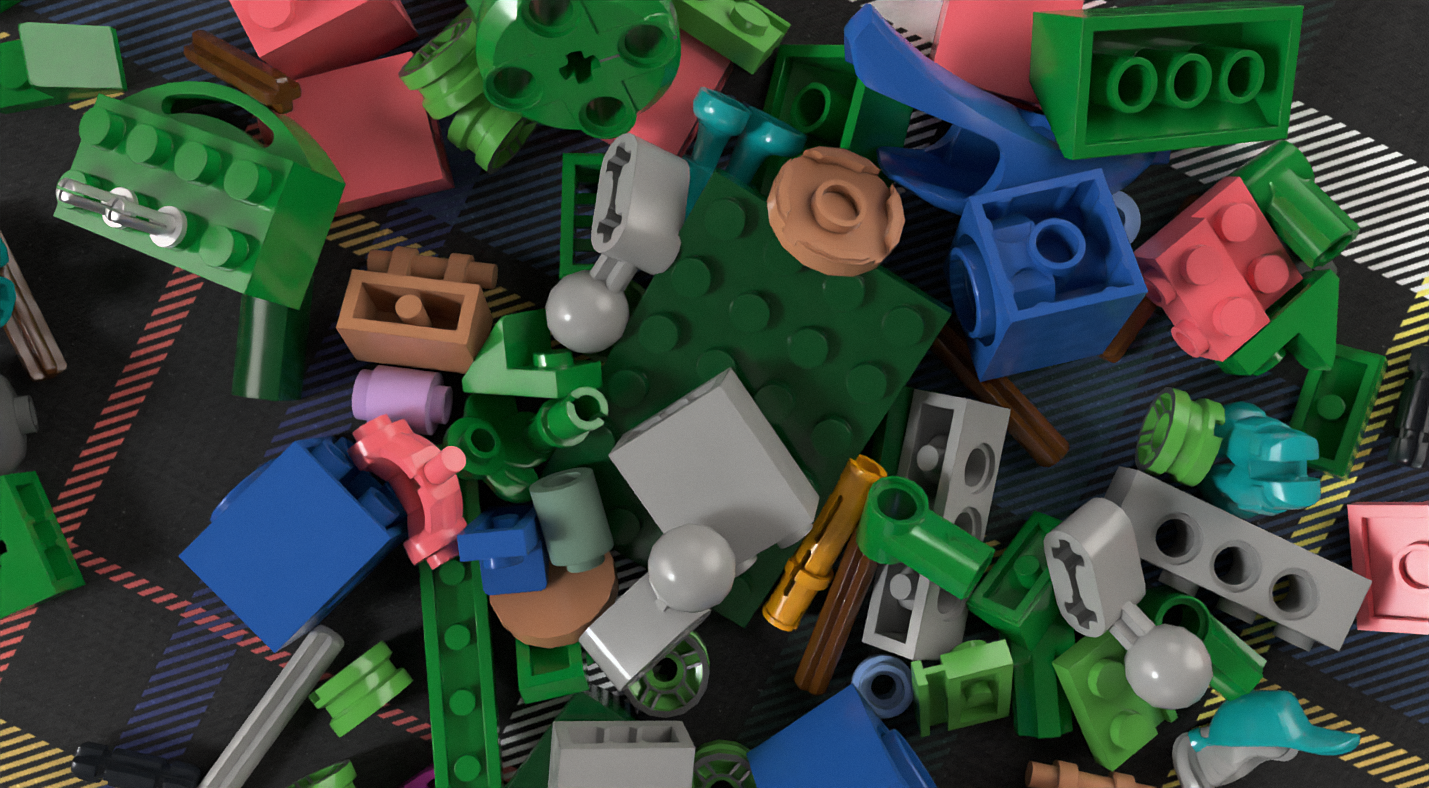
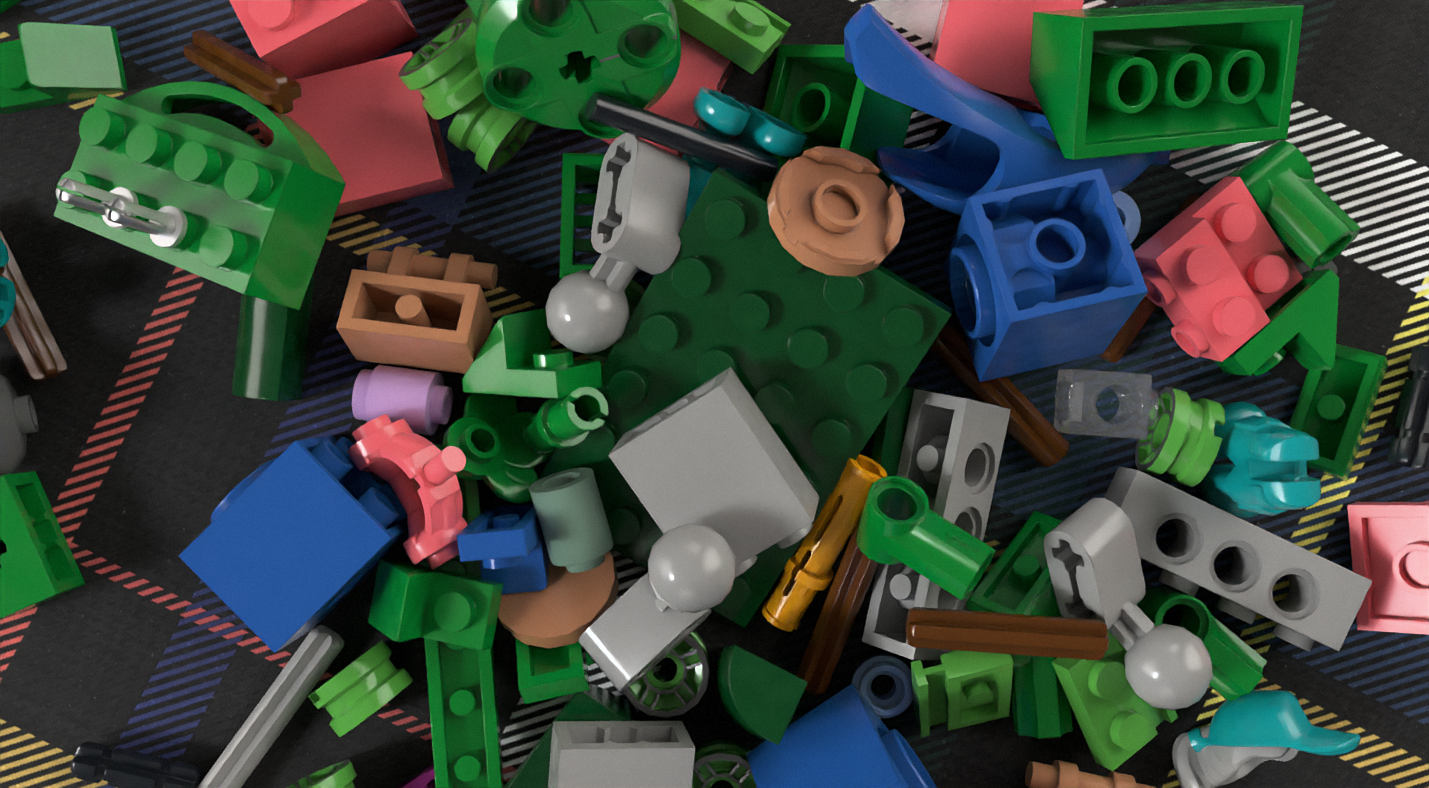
none -> green slope [368,558,504,651]
none -> black bar [586,92,778,182]
none -> dark green brick [714,645,808,745]
none -> reddish brown axle [905,607,1109,660]
none -> clear brick [1053,369,1159,440]

